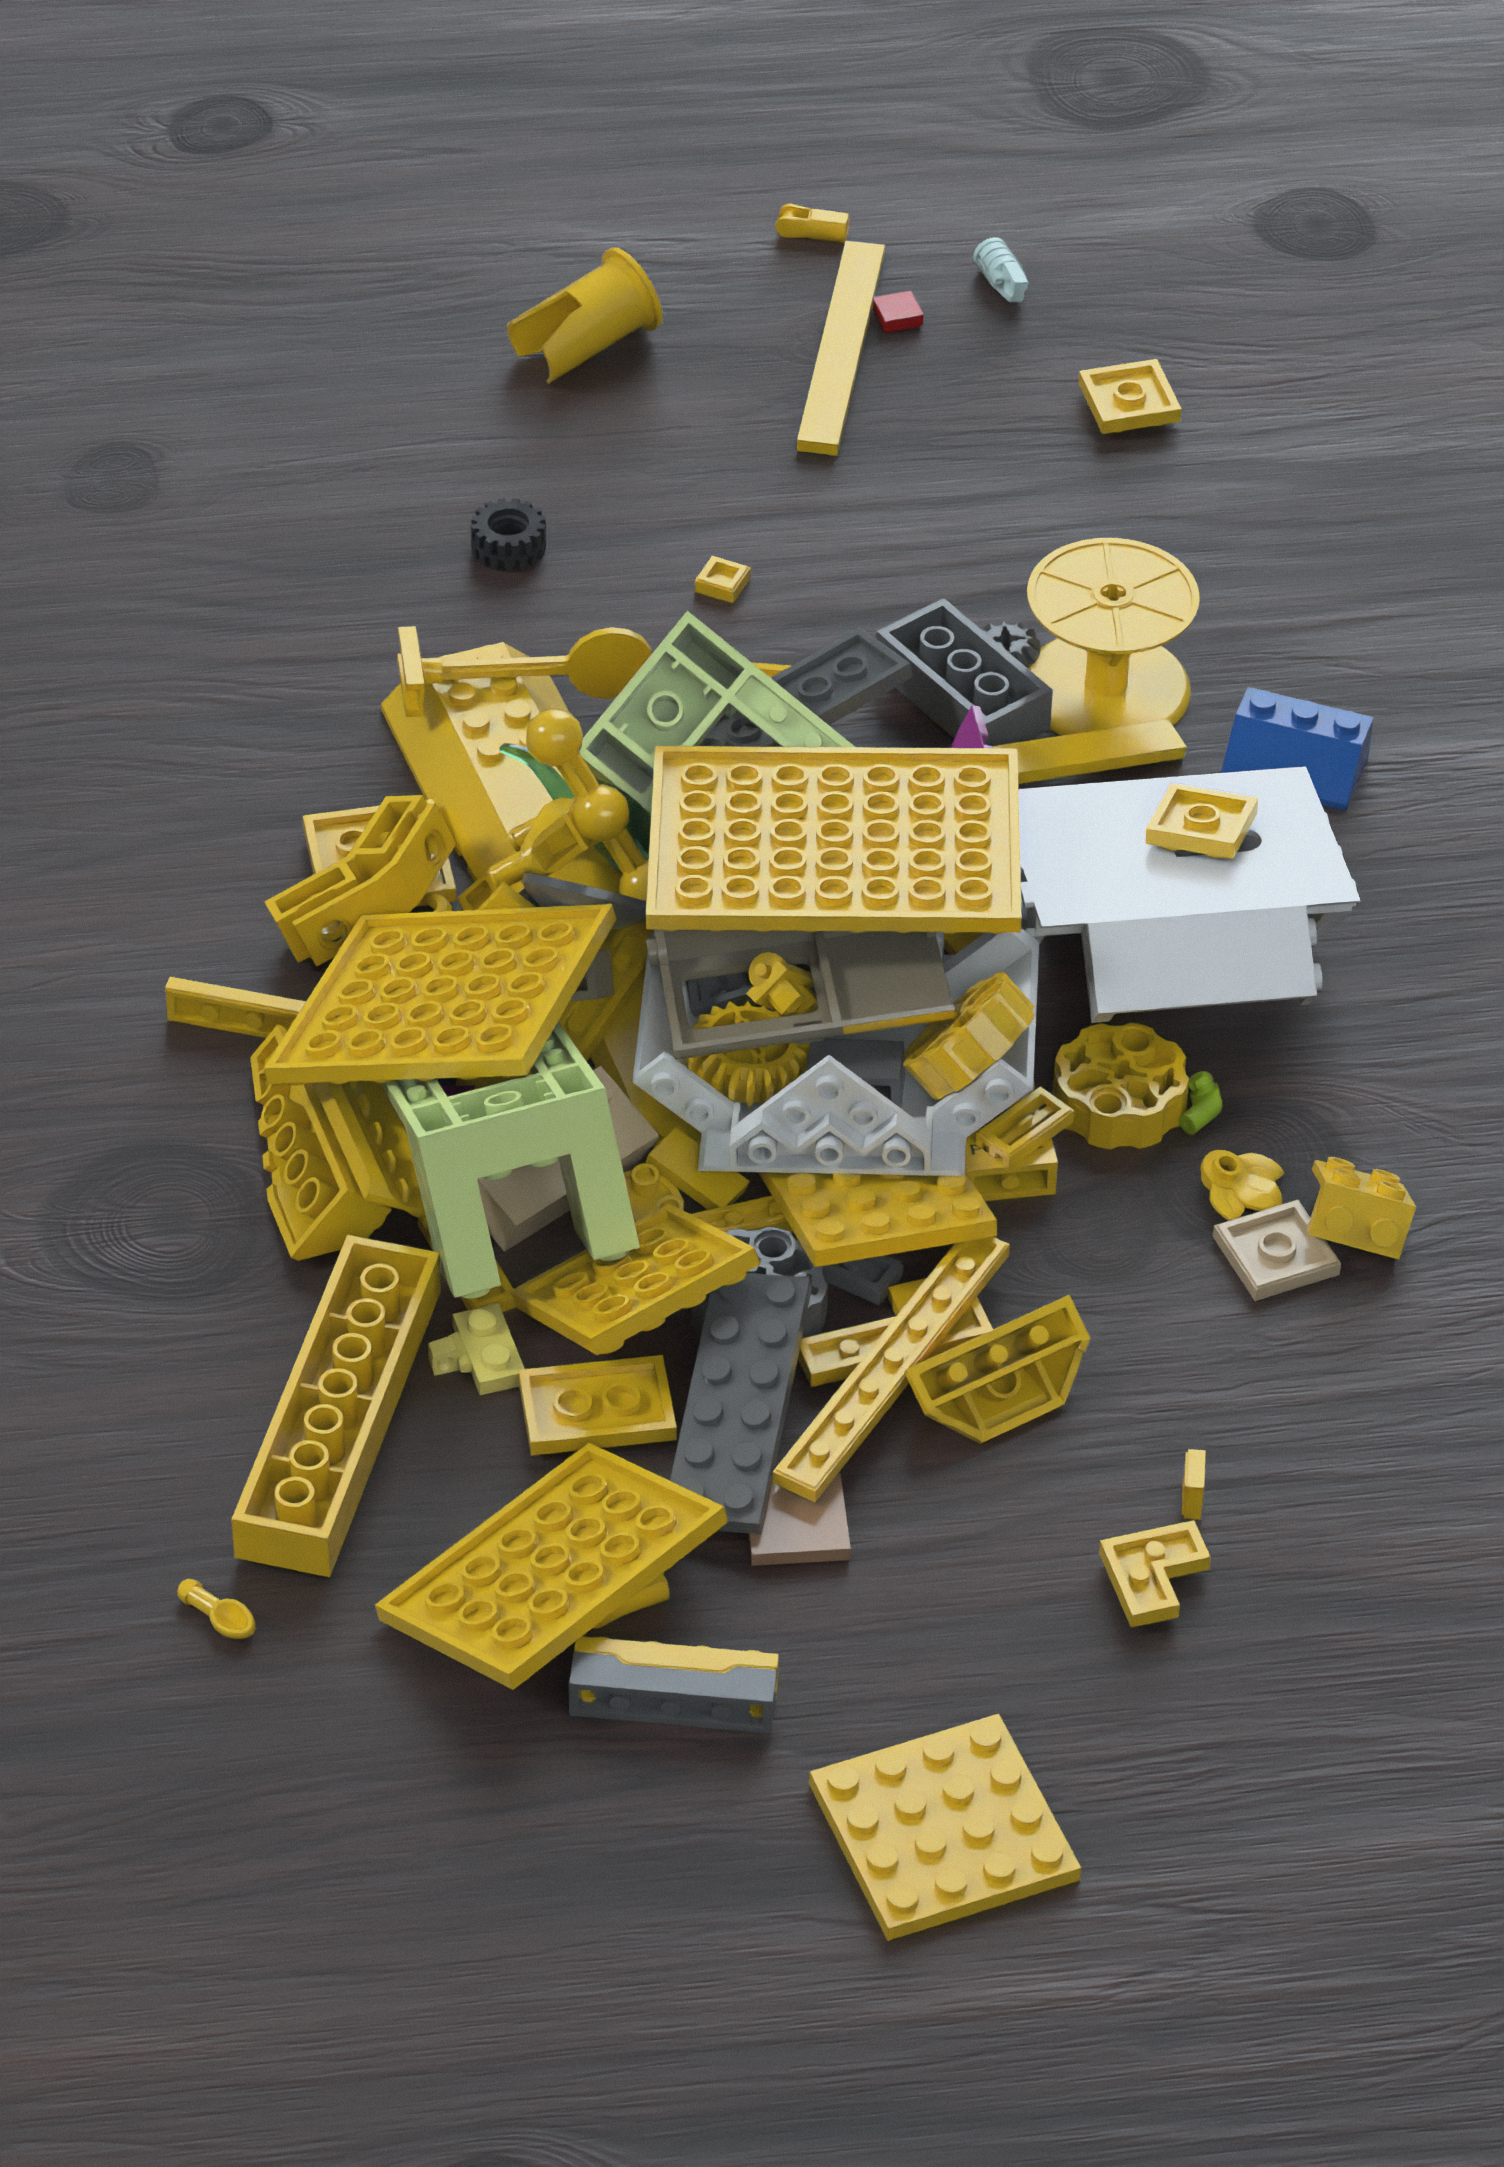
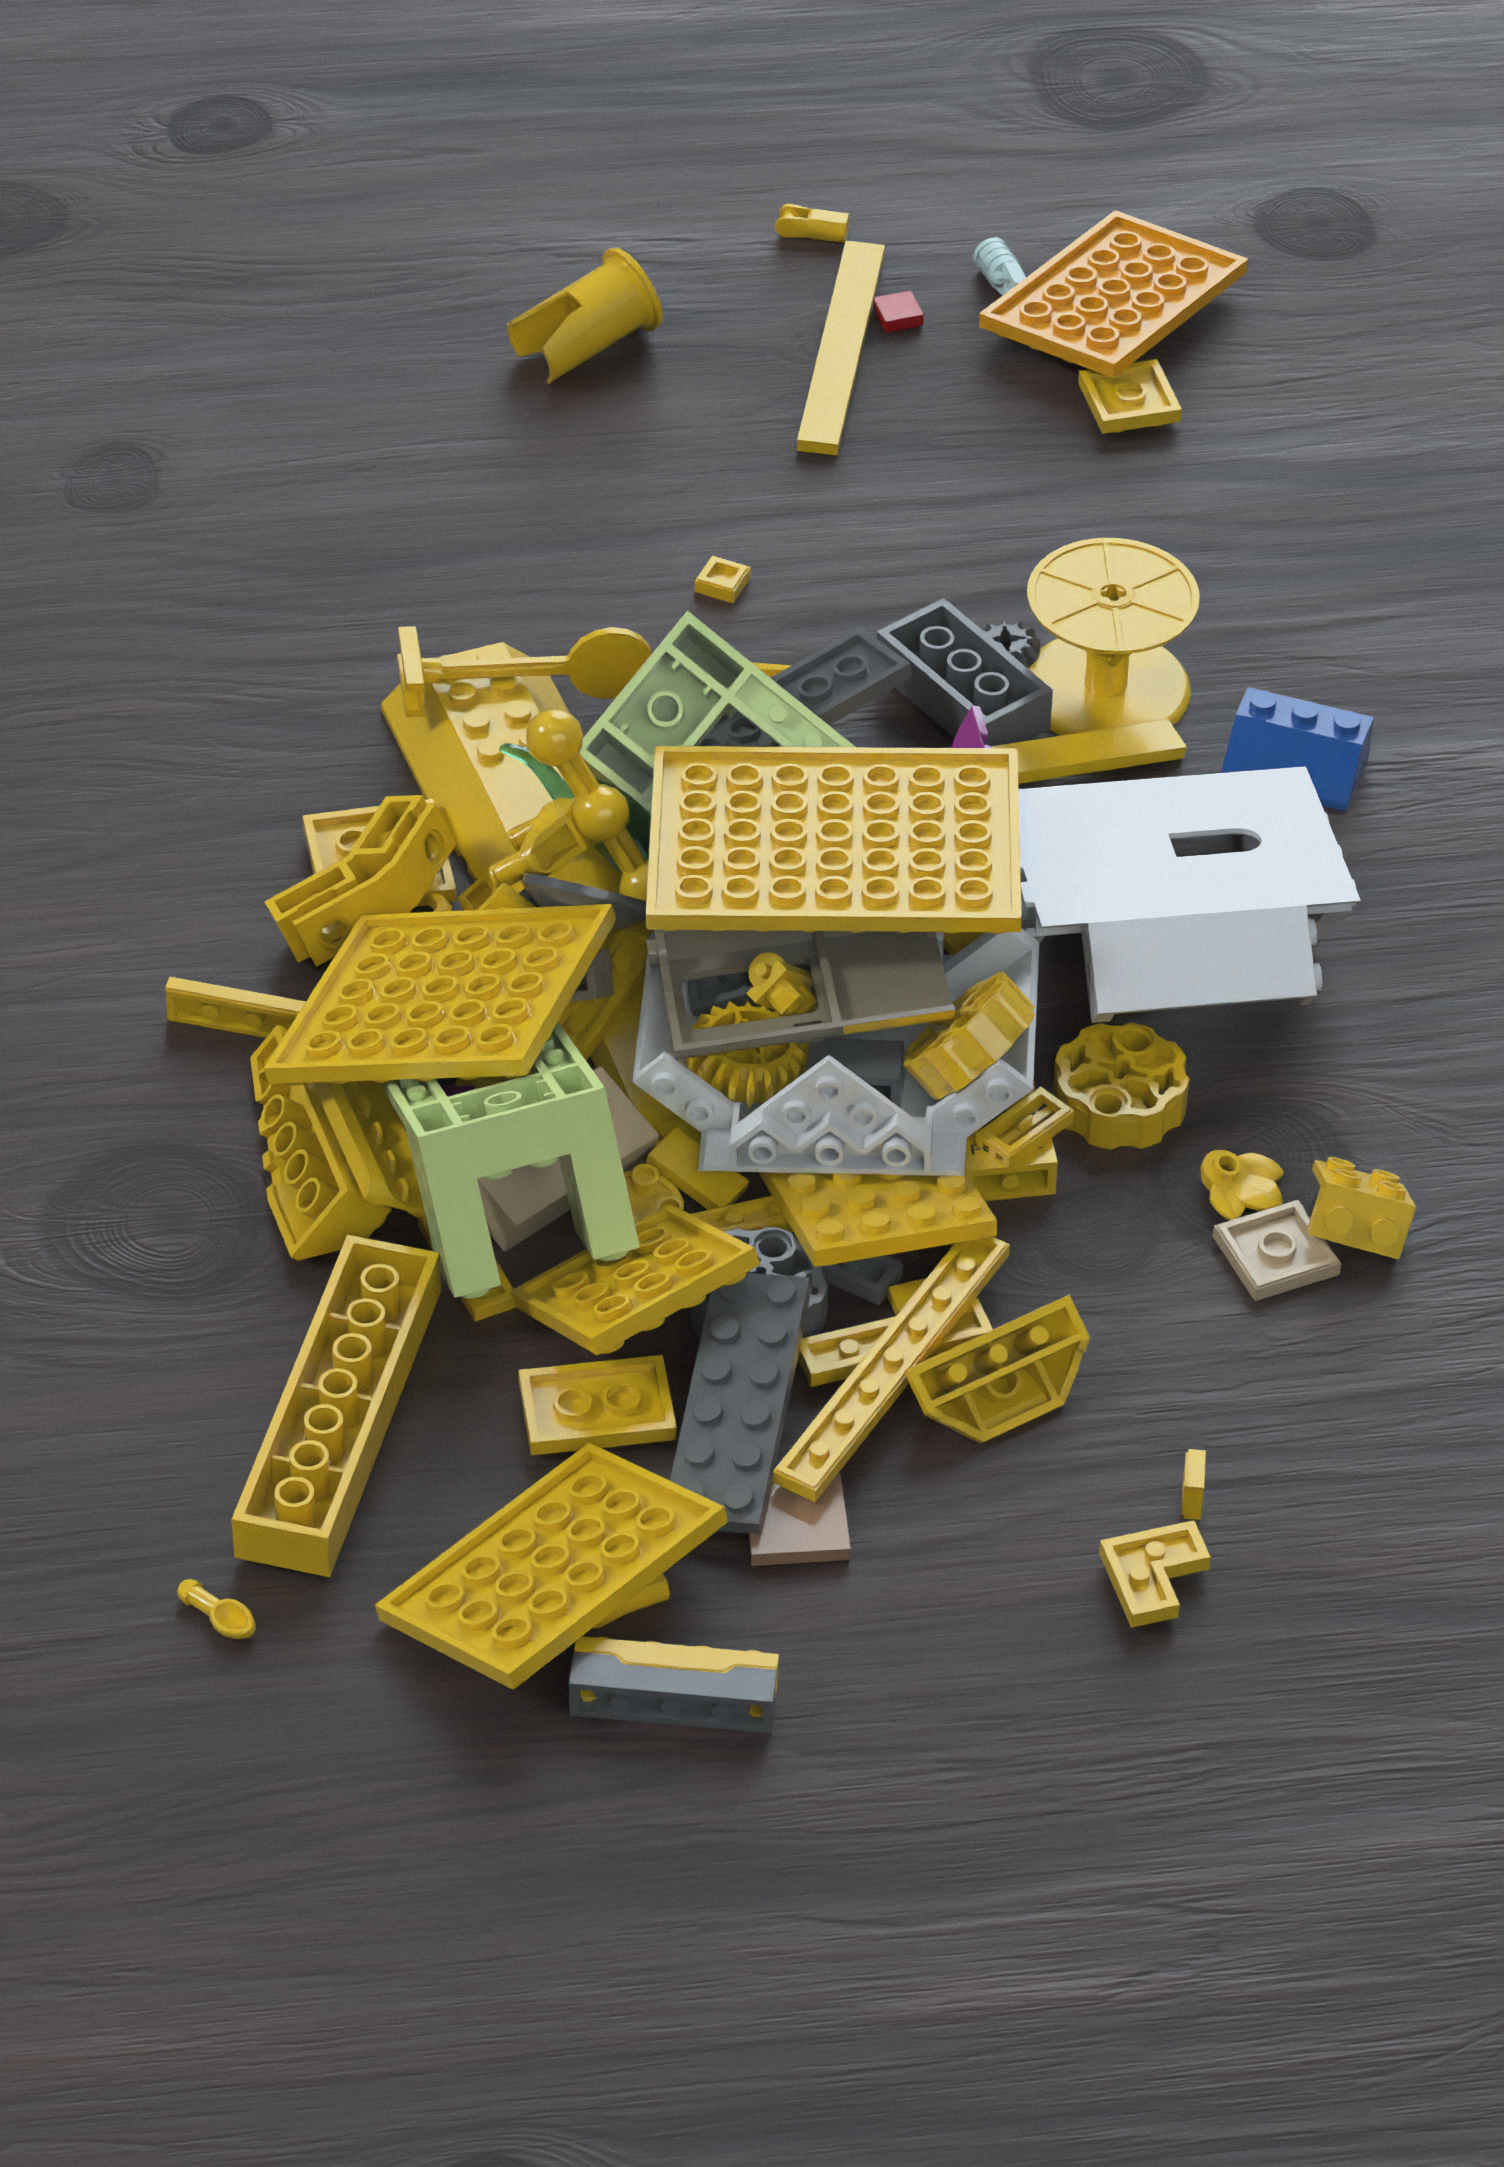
light yellow hinge [428,1303,525,1396] -> none
black tyre [471,498,546,572] -> none
yellow plate [809,1714,1081,1941] -> none
yellow plate [1145,783,1258,859] -> none
lime arm [1178,1071,1223,1135] -> none
none -> light orange plate [979,210,1248,378]

